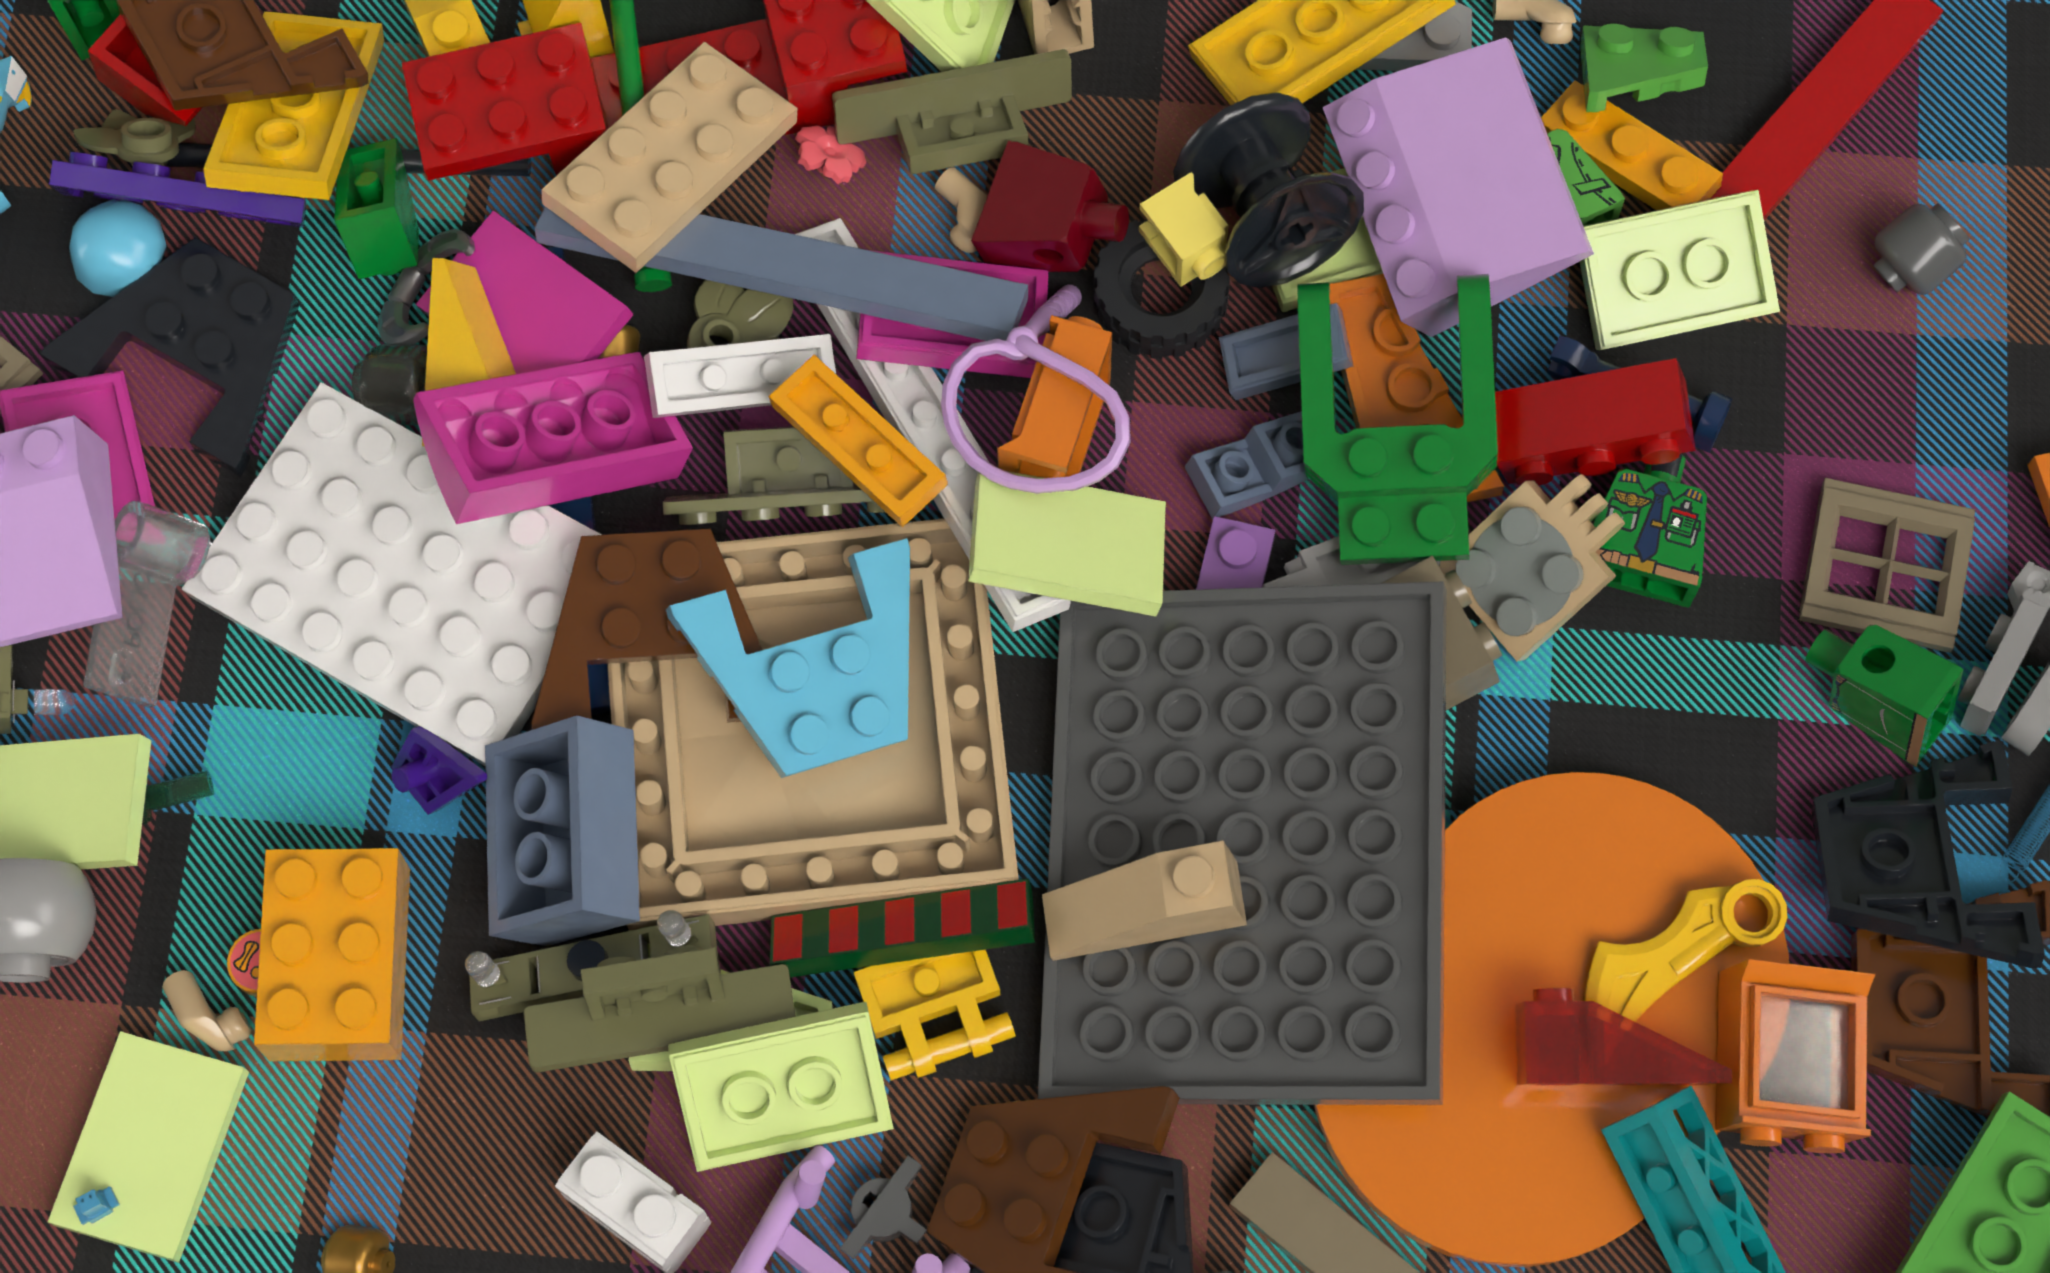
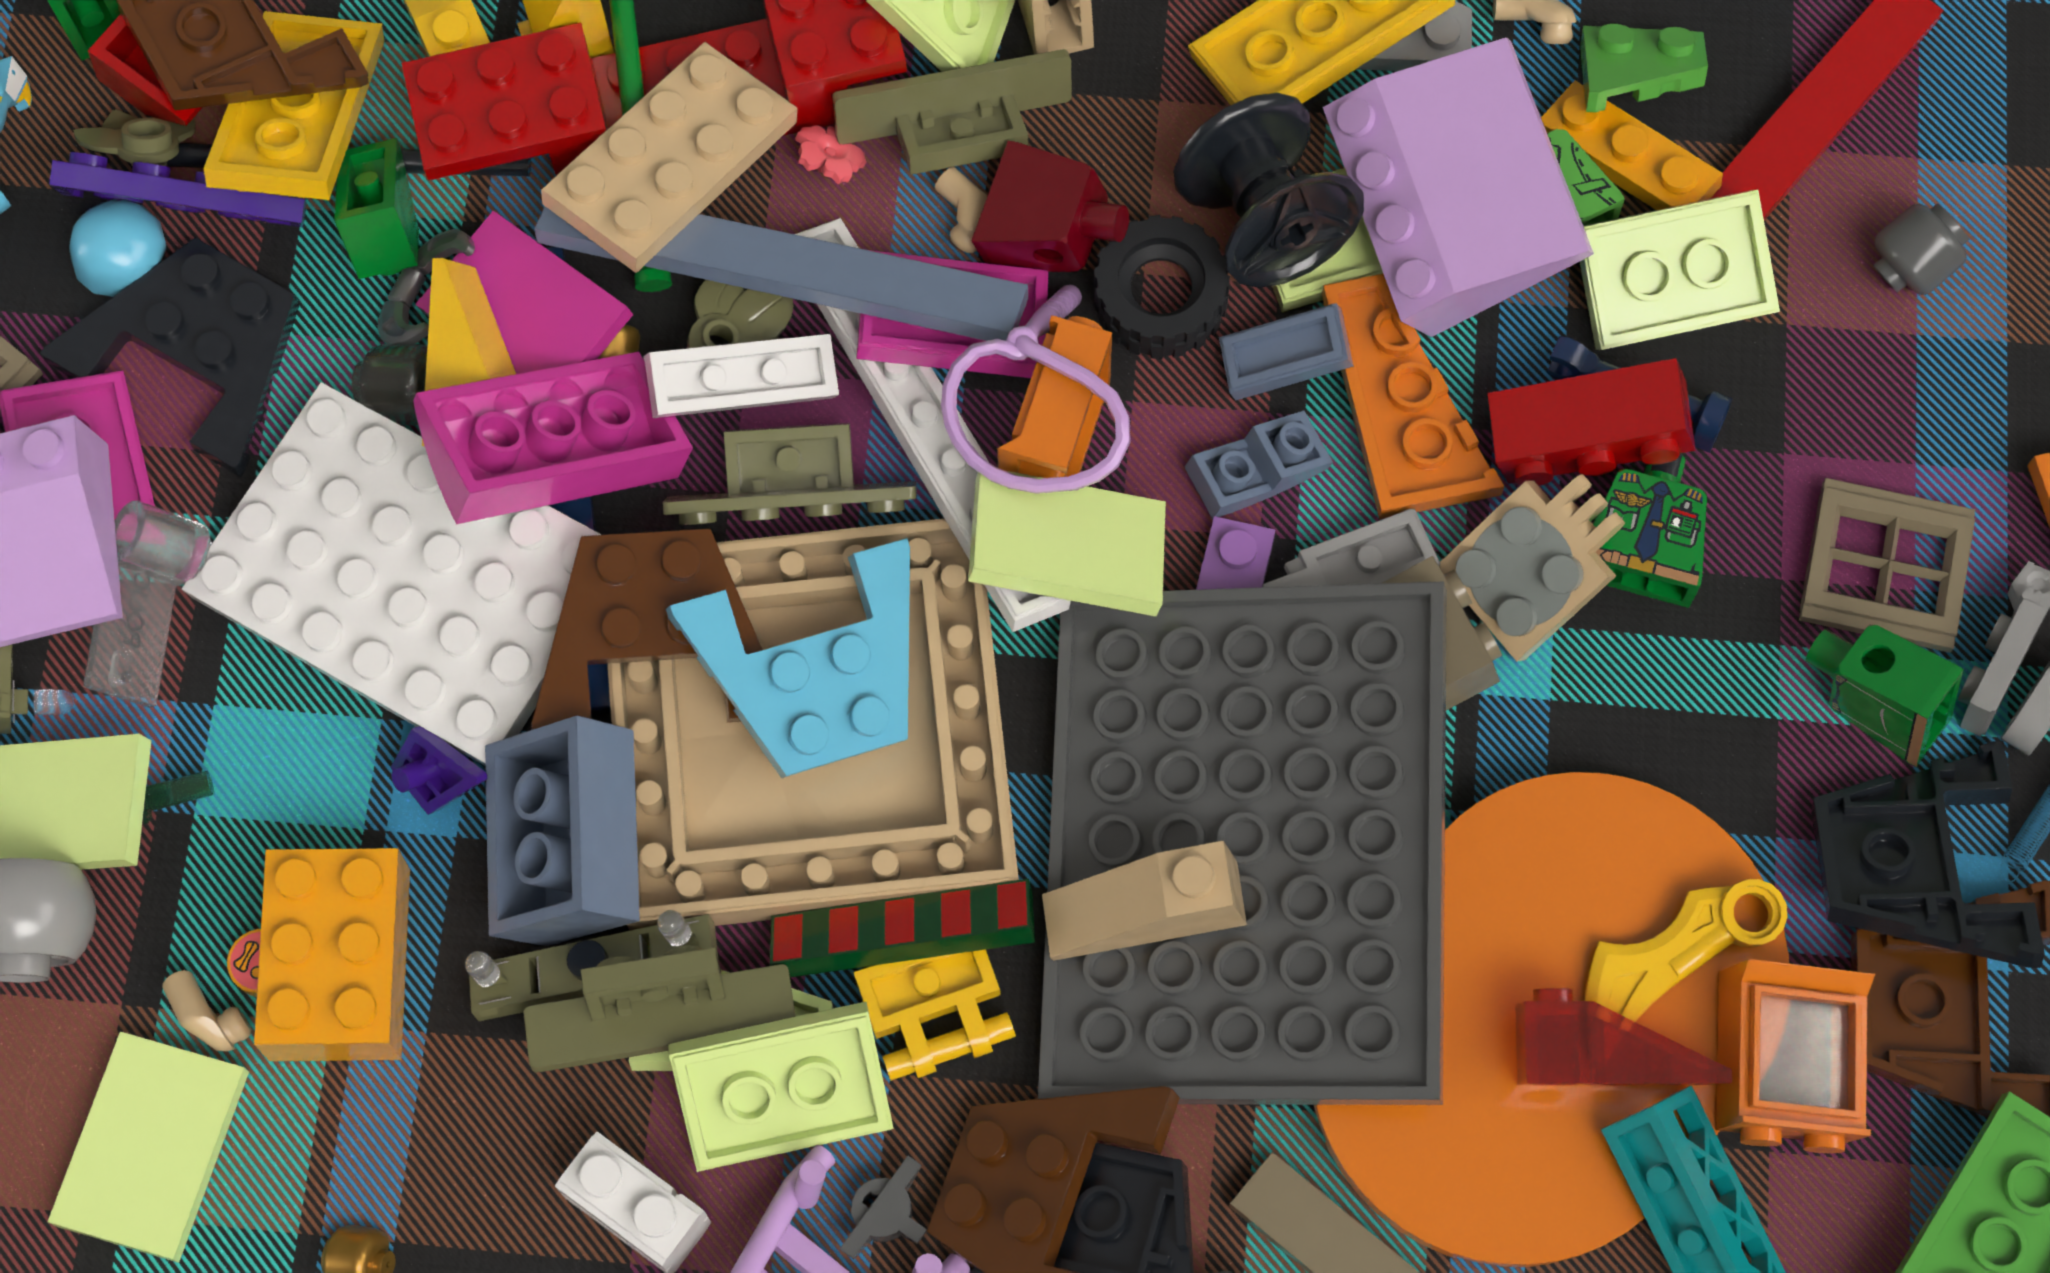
dark azure piece [73,1186,120,1225] -> none
light orange plate [768,355,948,528] -> none
light yellow window [1139,172,1228,287] -> none
green plate [1297,274,1498,565] -> none

